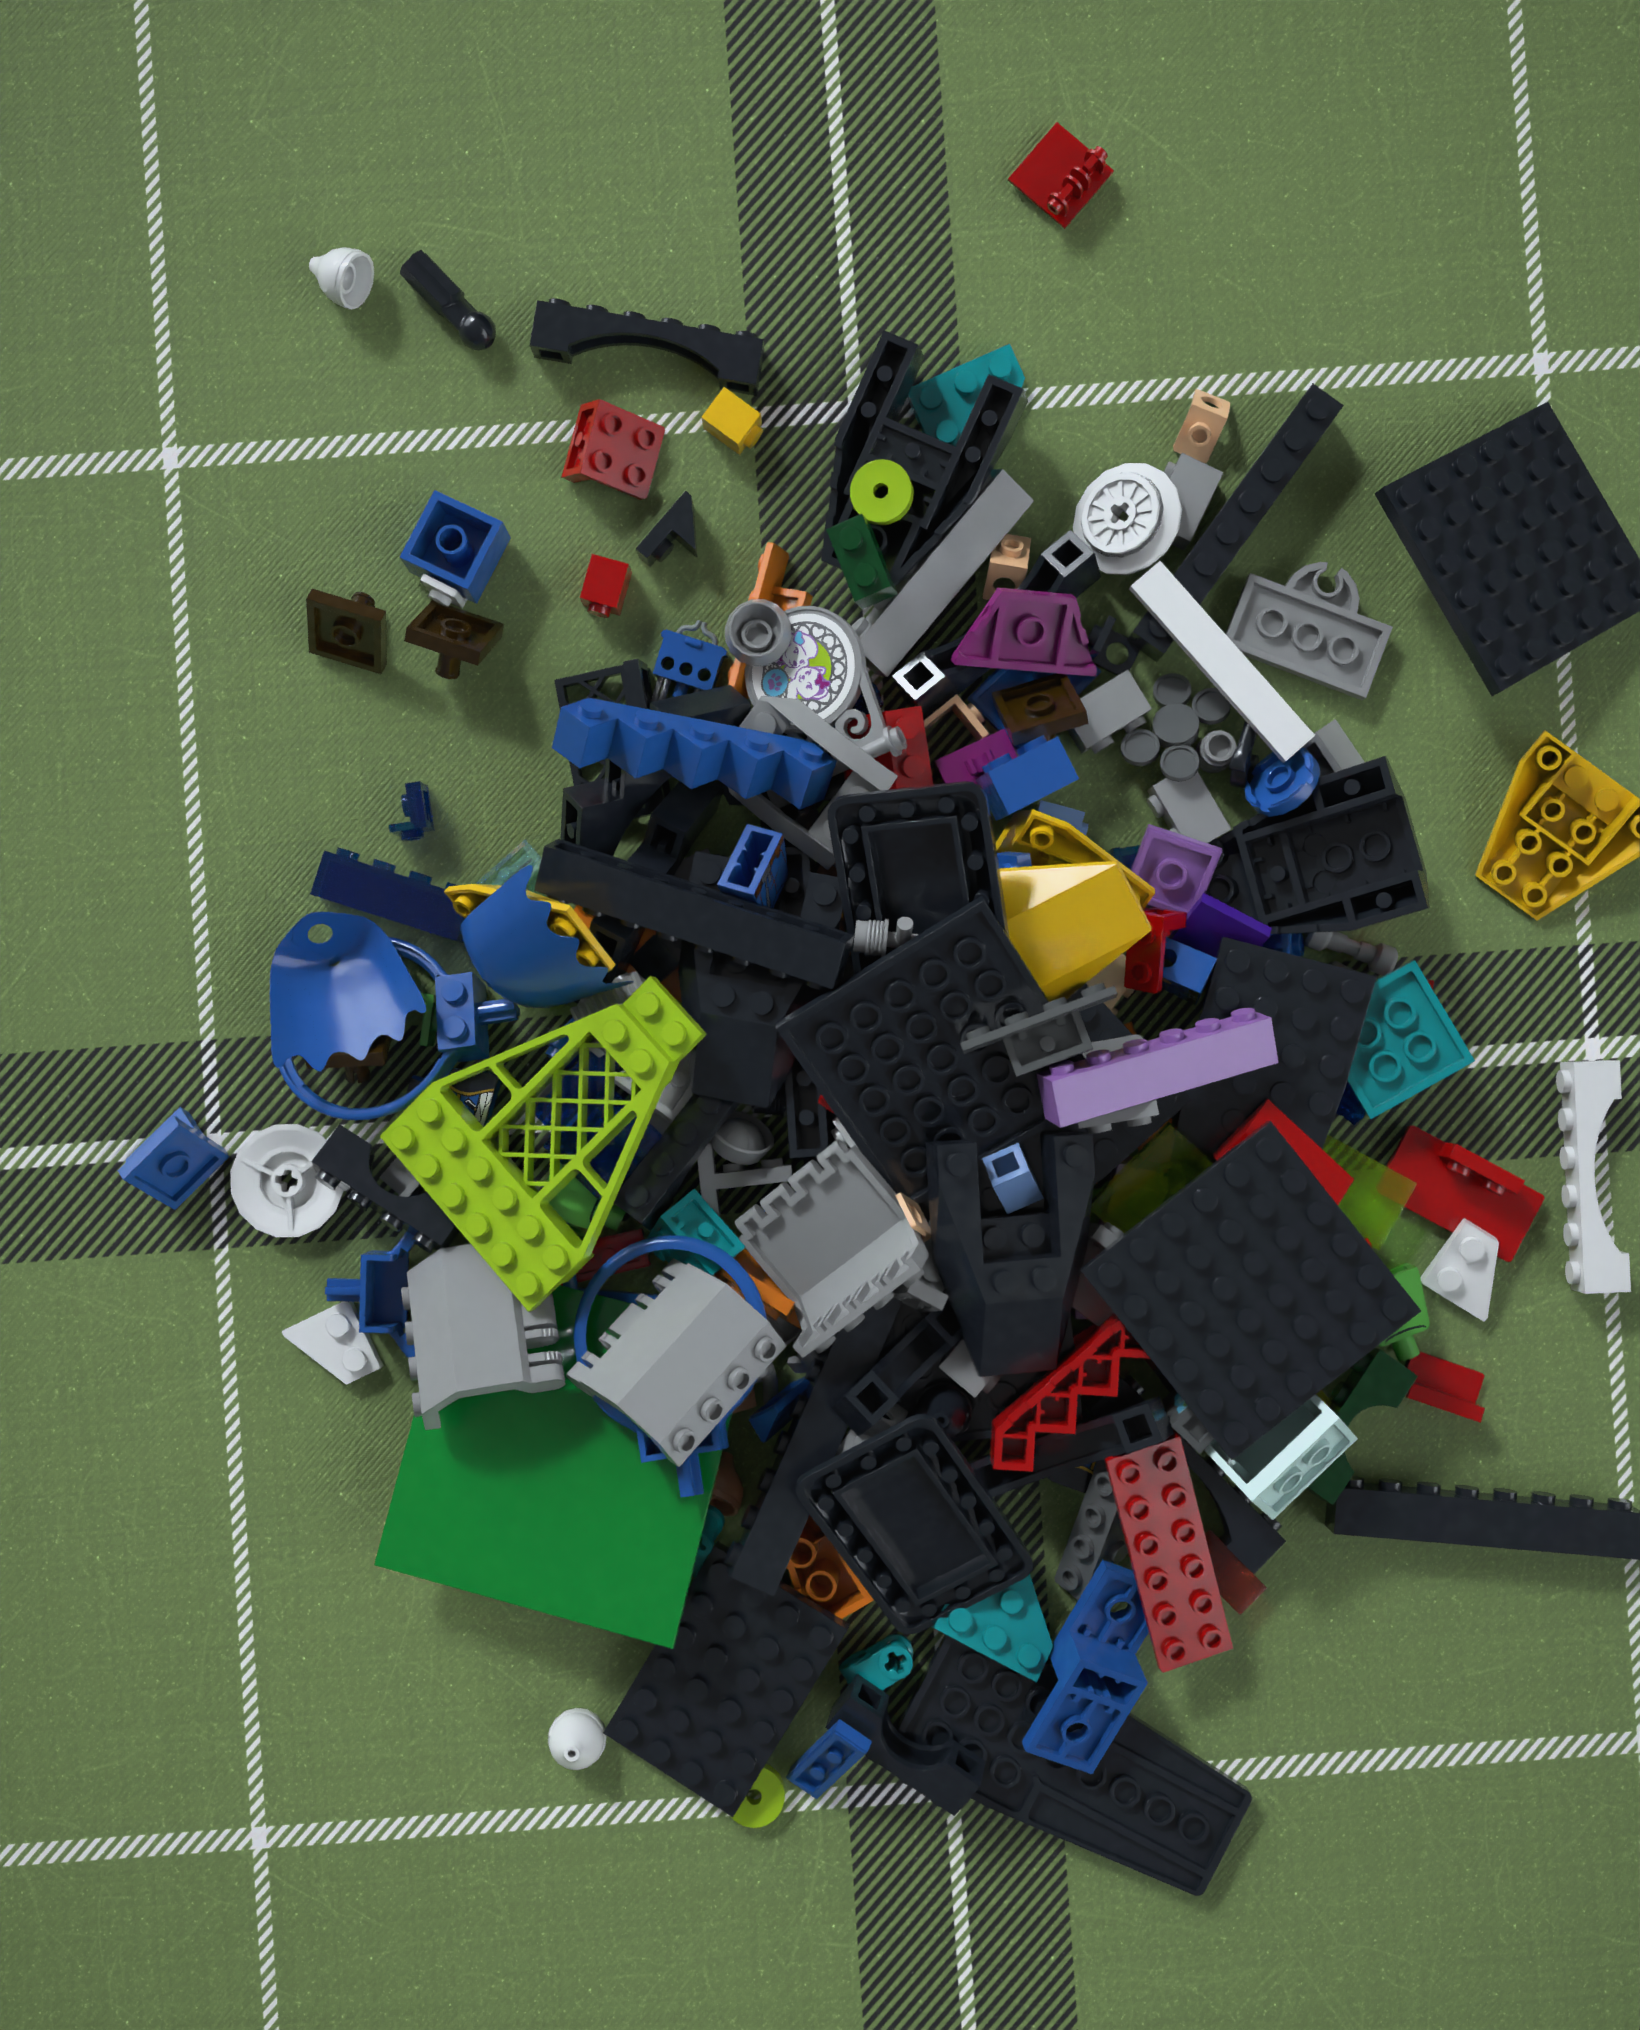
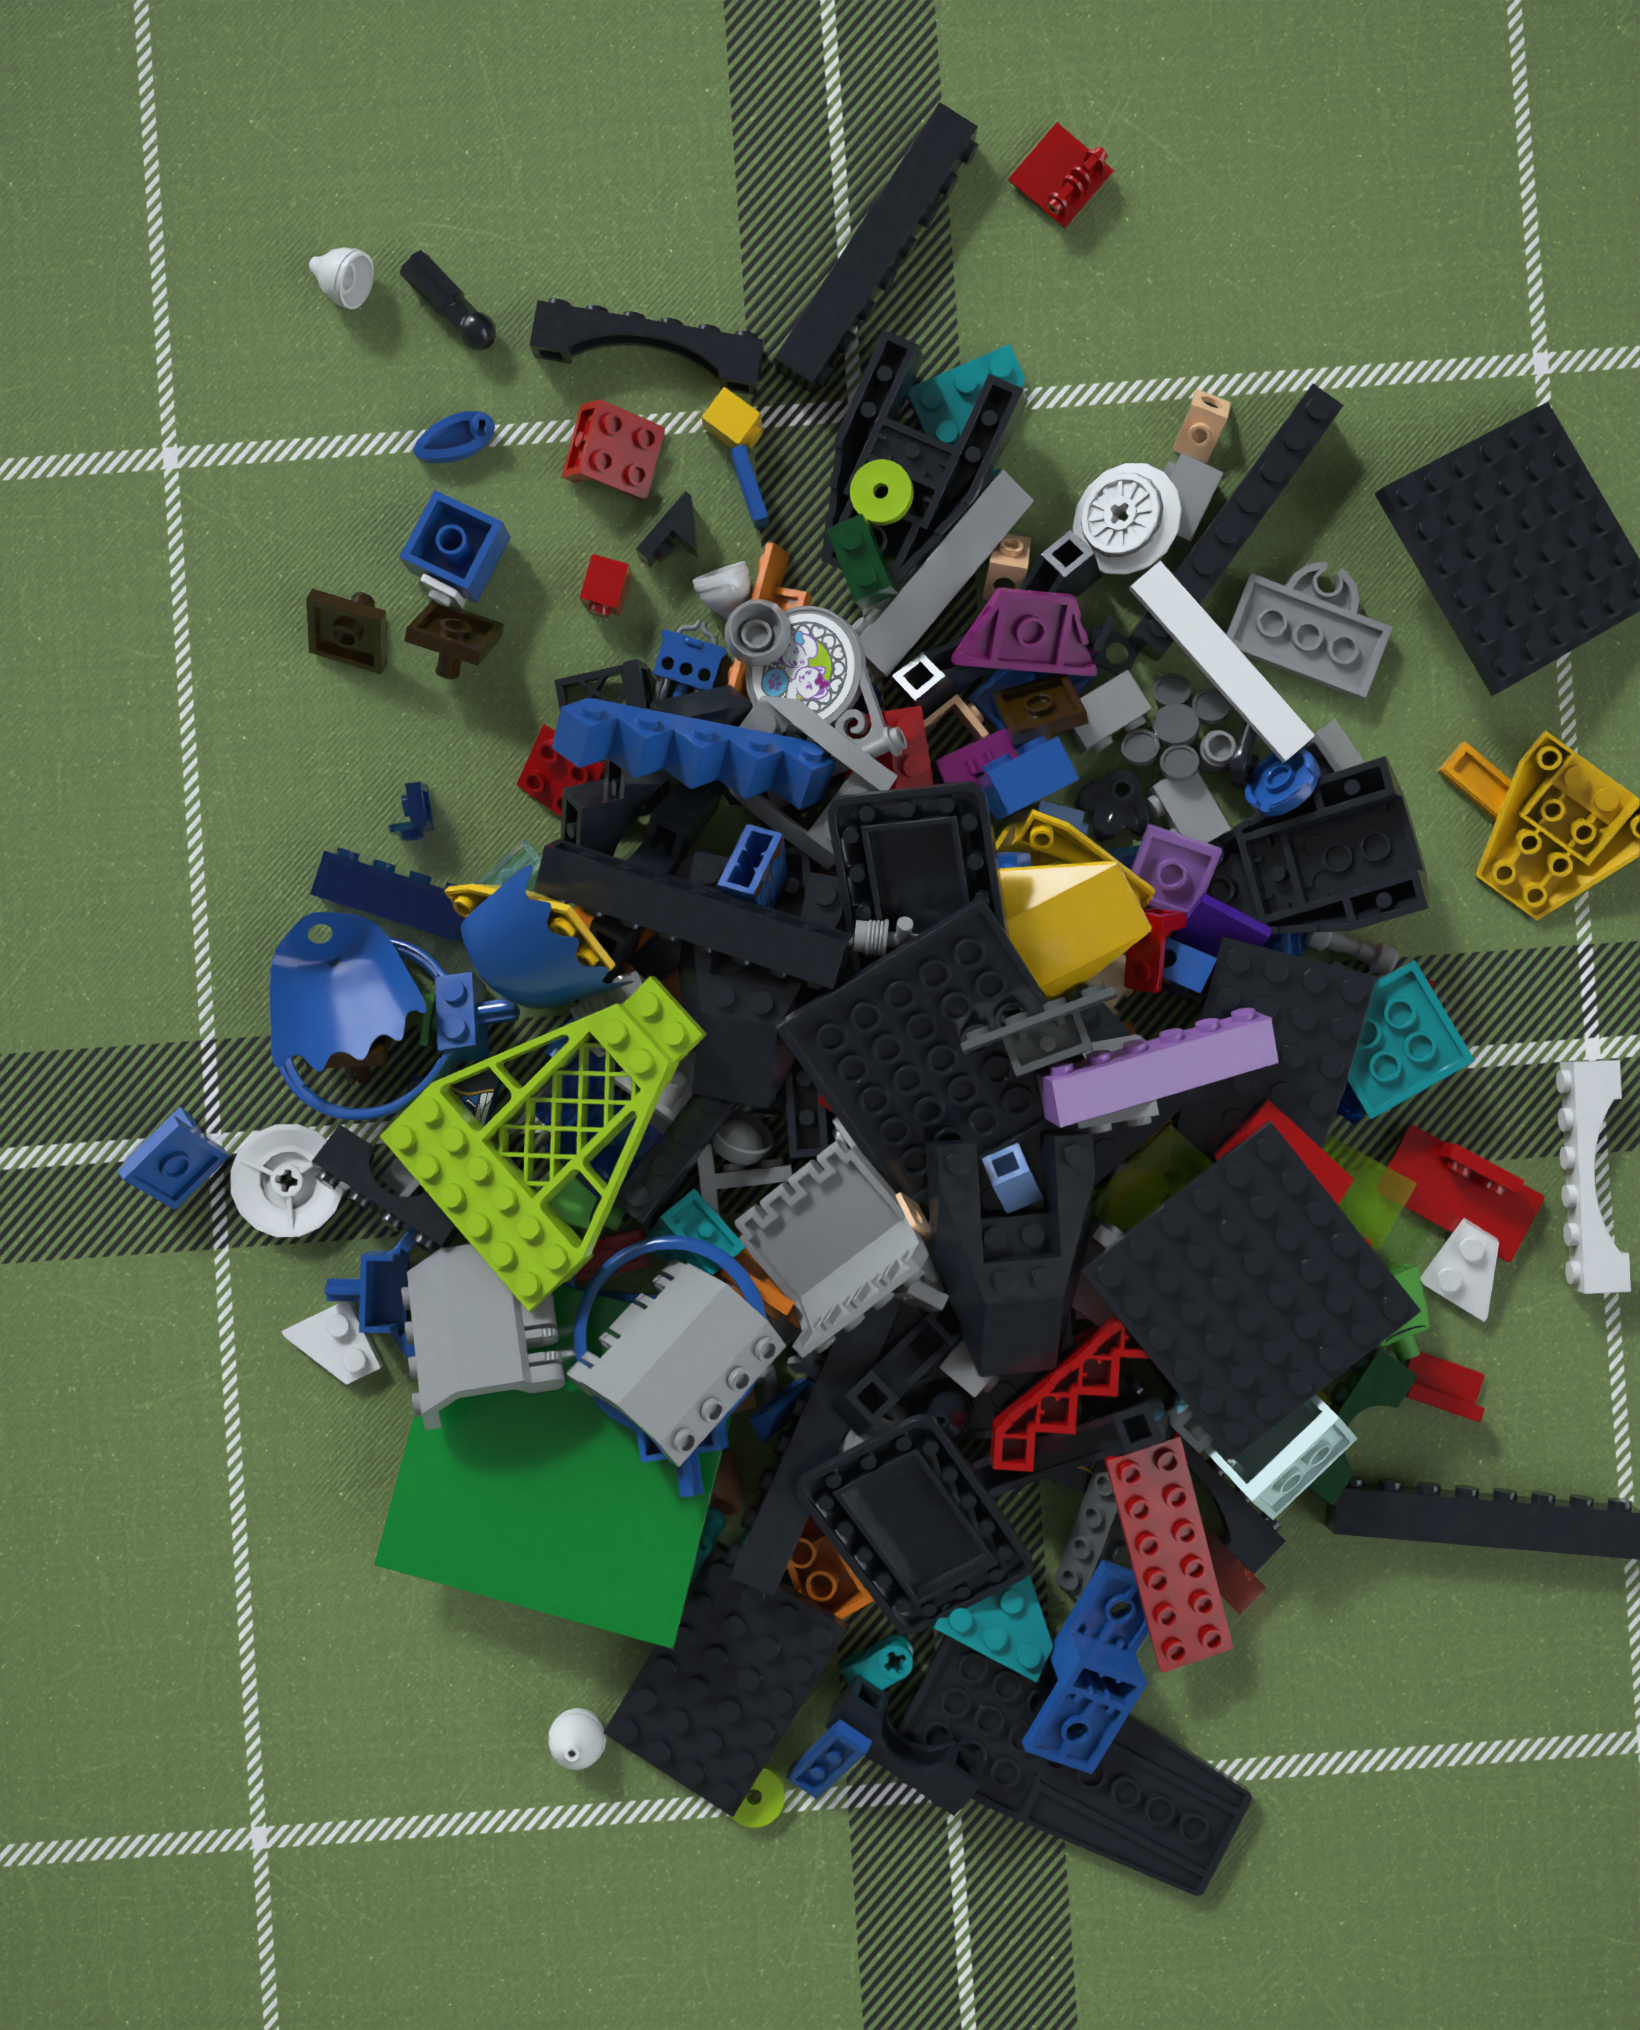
none -> blue arm [413,411,495,463]
none -> red hinge [516,724,606,818]
none -> white helmet [693,561,751,620]
none -> blue tile [730,444,769,530]
none -> black brick [774,102,979,394]
none -> black plate [1076,769,1150,842]
none -> light orange tile [1437,741,1512,821]

